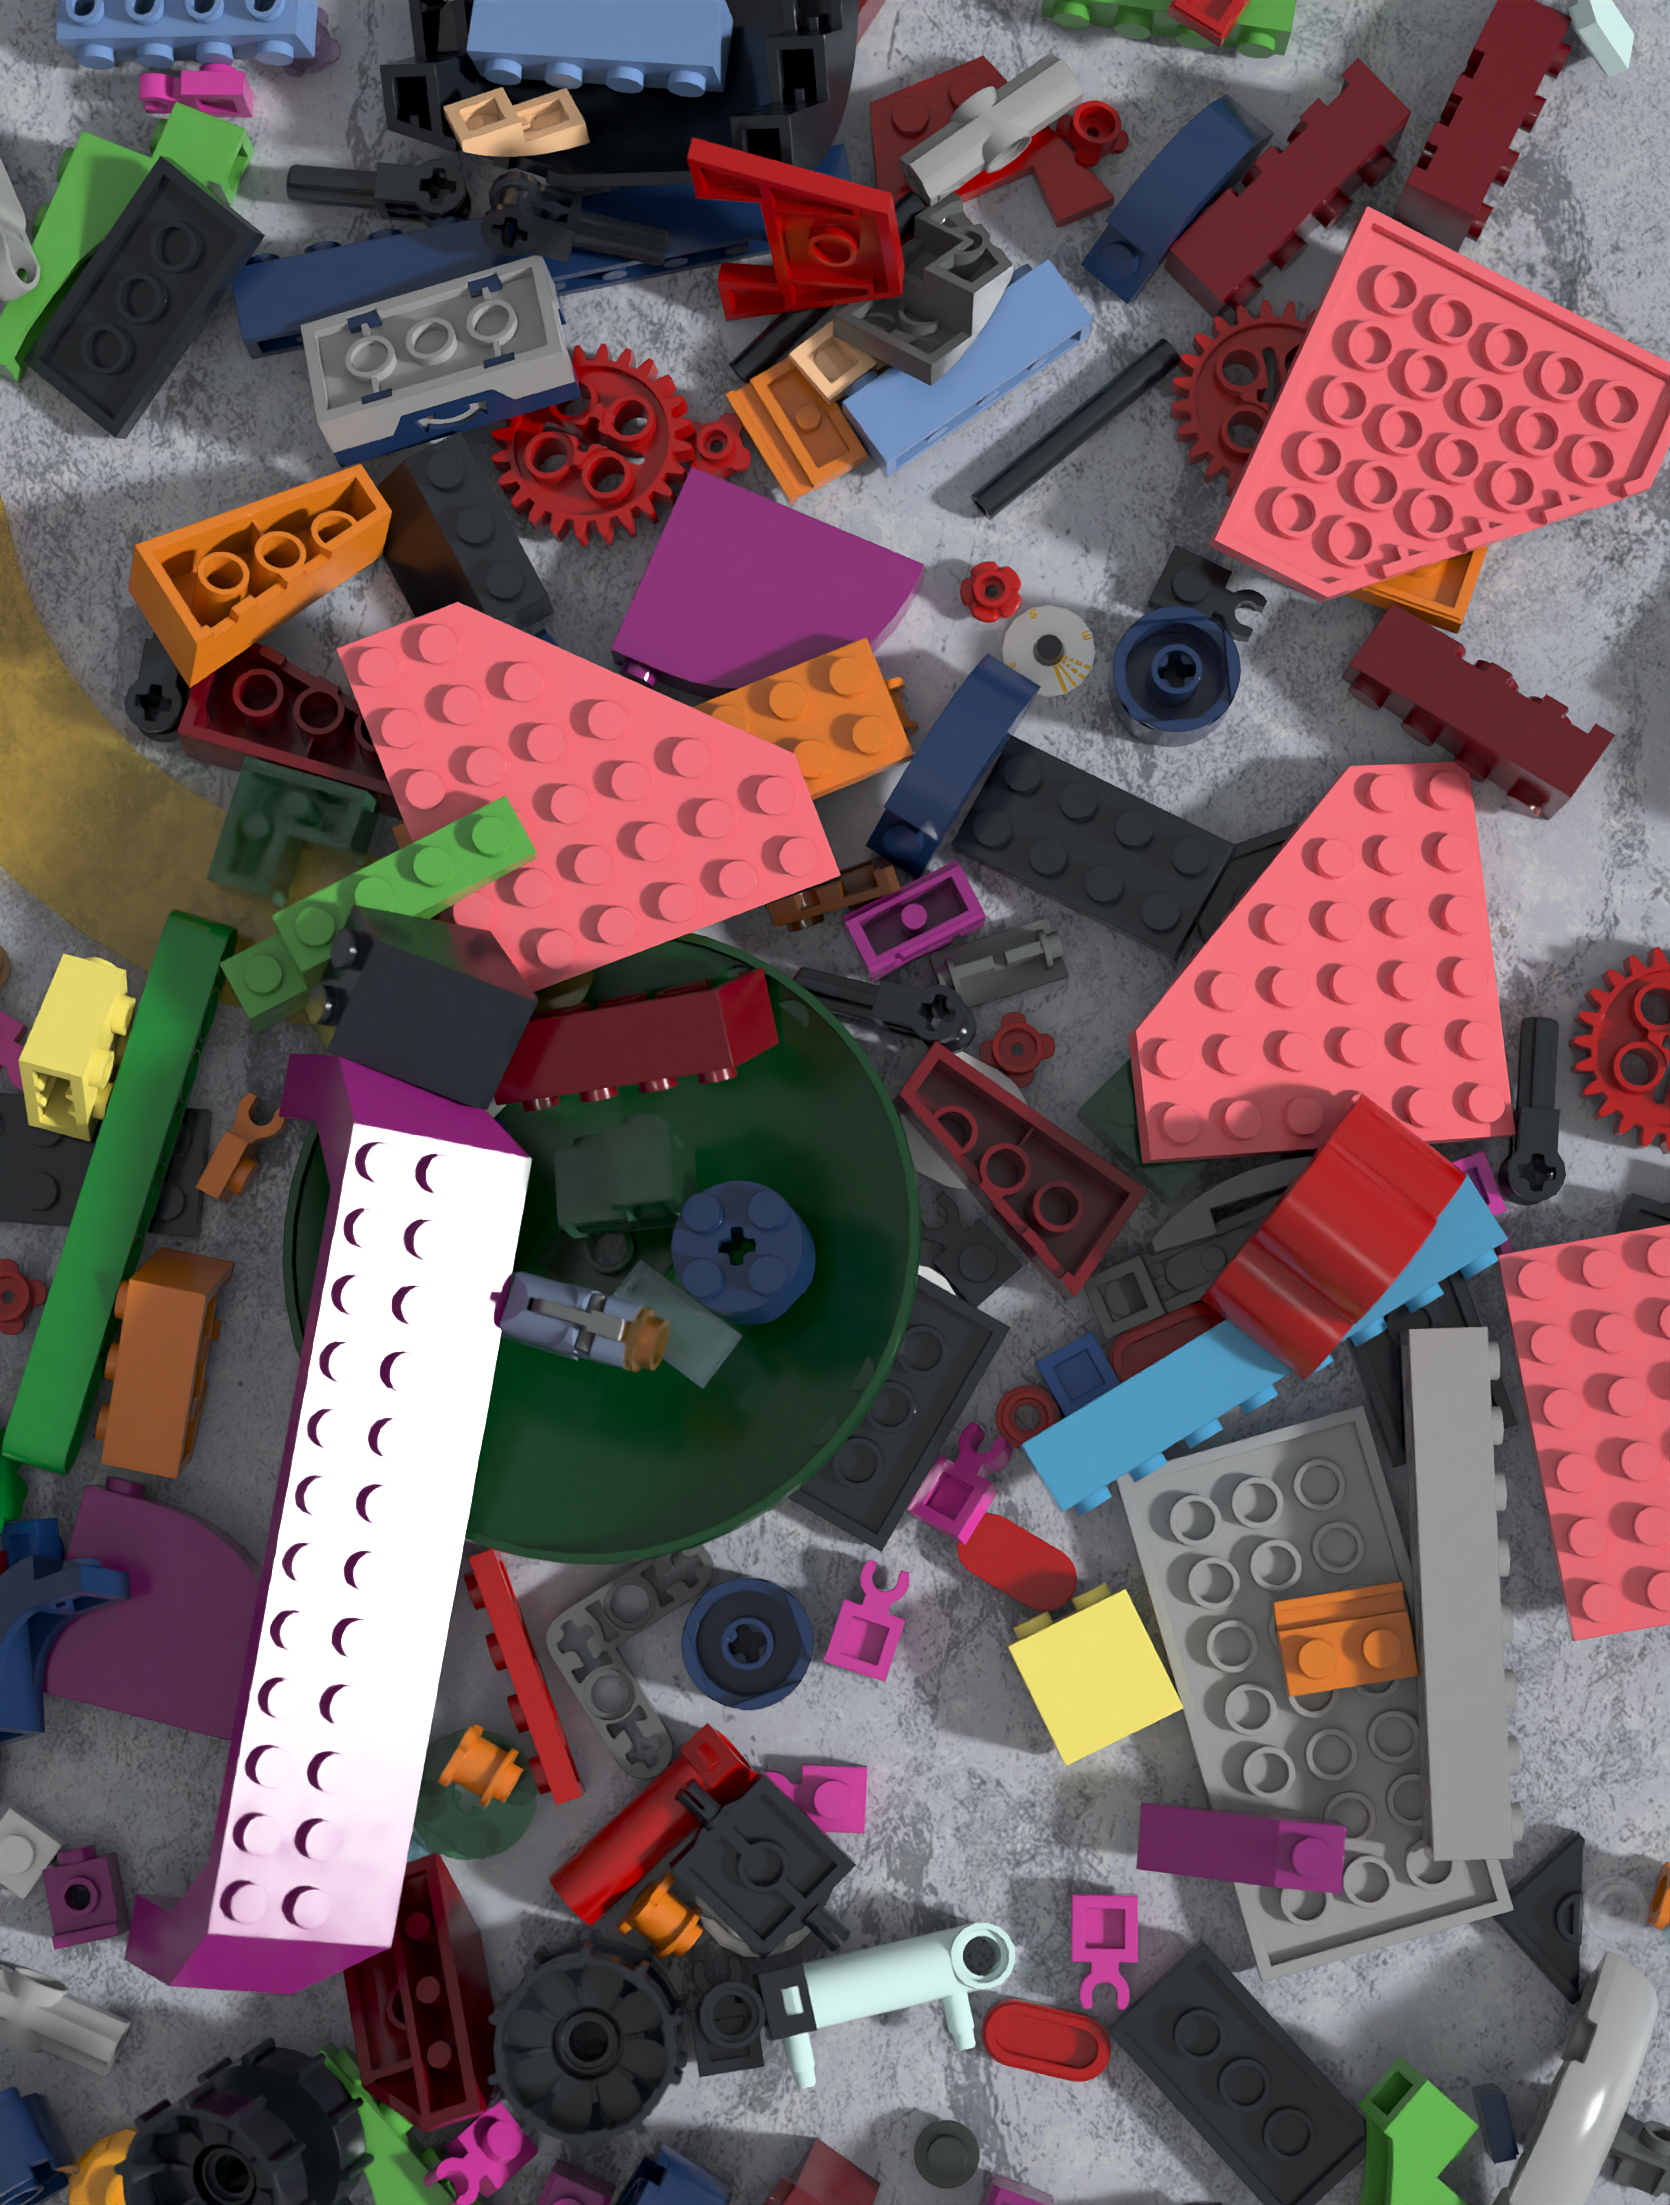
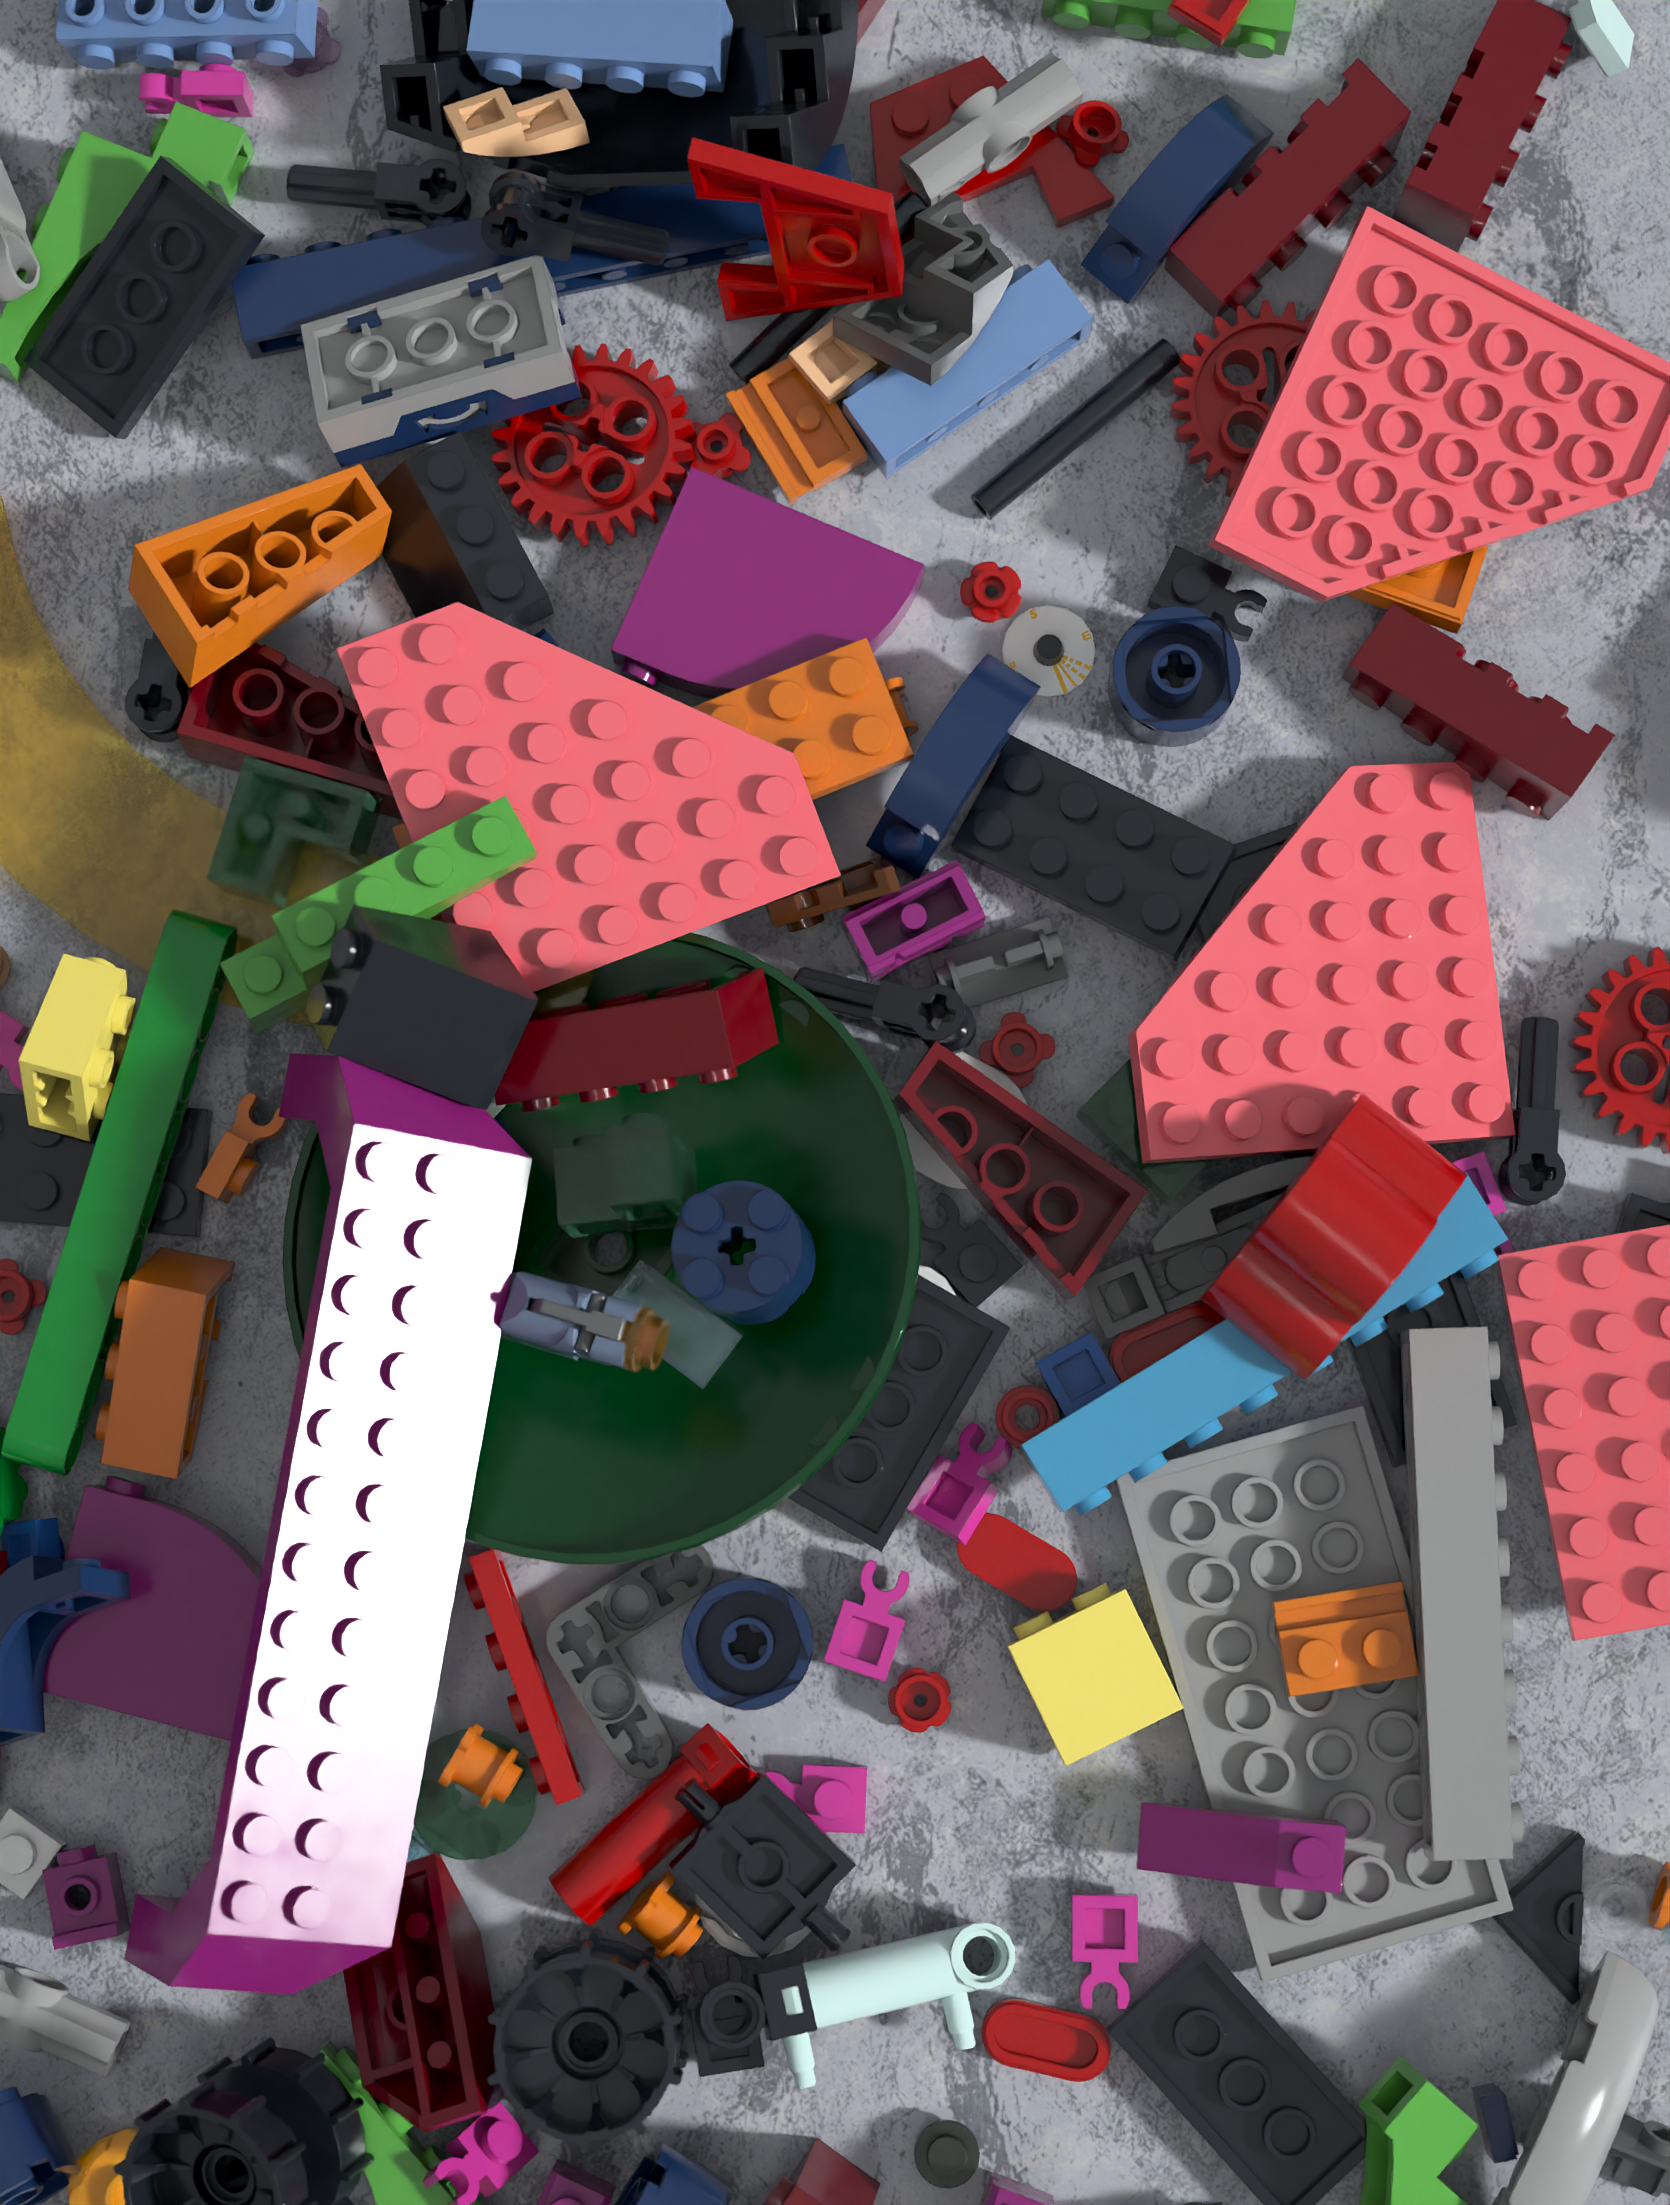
none -> red plate [888,1668,951,1733]

